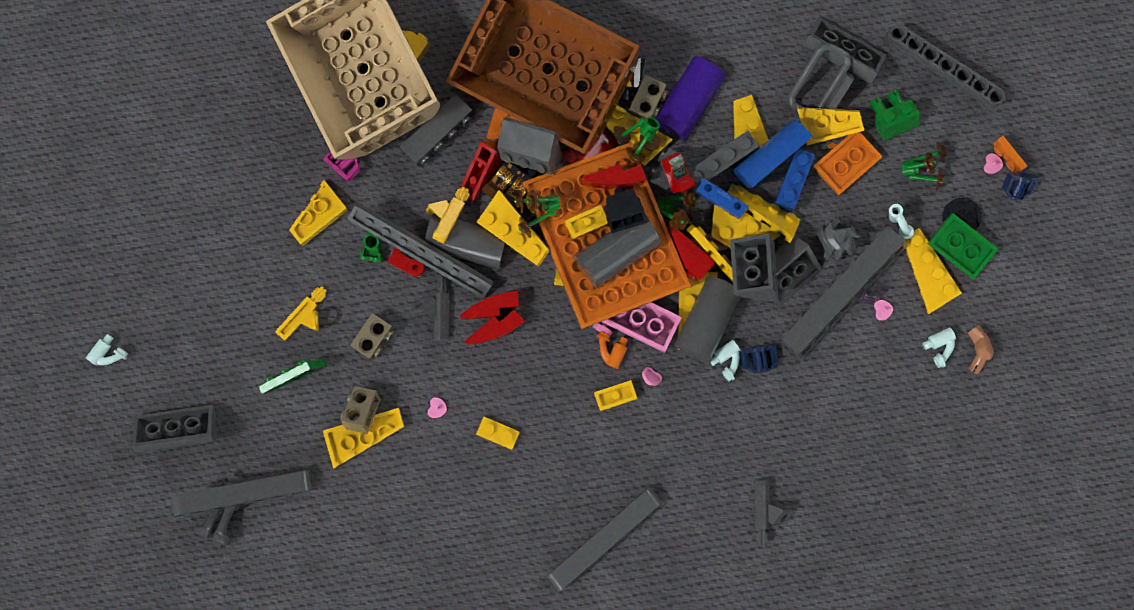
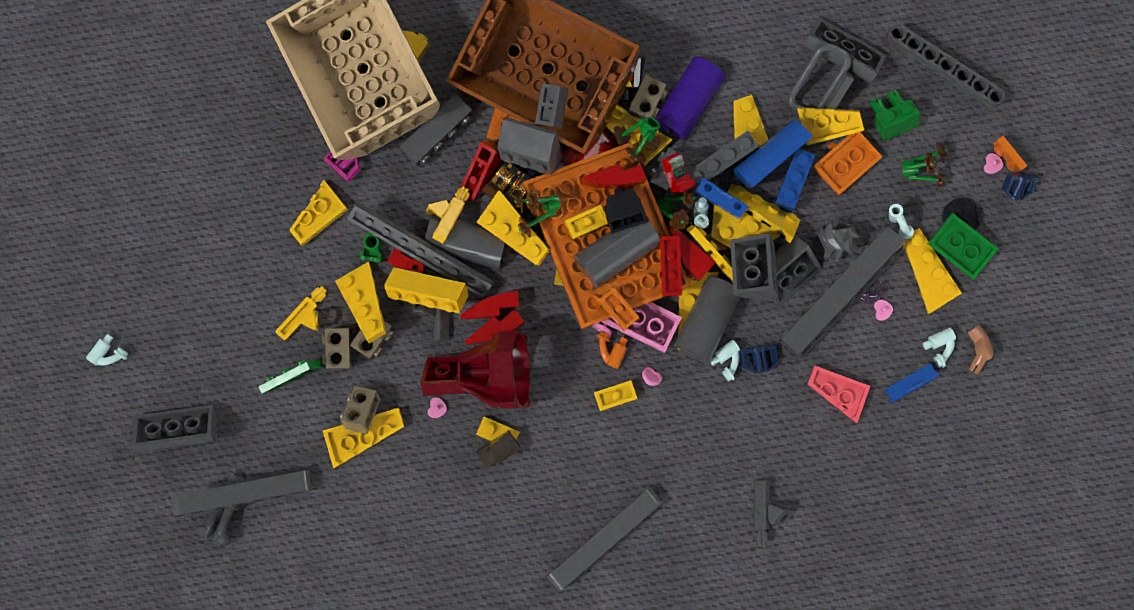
none -> dark tan brick [322,328,352,369]
none -> yellow wing [335,261,386,343]
none -> yellow brick [384,267,468,313]
none -> dark red plate [420,330,531,409]
none -> dark brown slope [476,430,520,468]
none -> dark grey hinge [535,84,568,129]
none -> orange plate [598,287,640,331]
none -> red plate [660,236,682,296]
none -> light aqua plant [693,197,709,229]
none -> coral wing [807,366,870,423]
none -> blue piece [885,363,939,403]

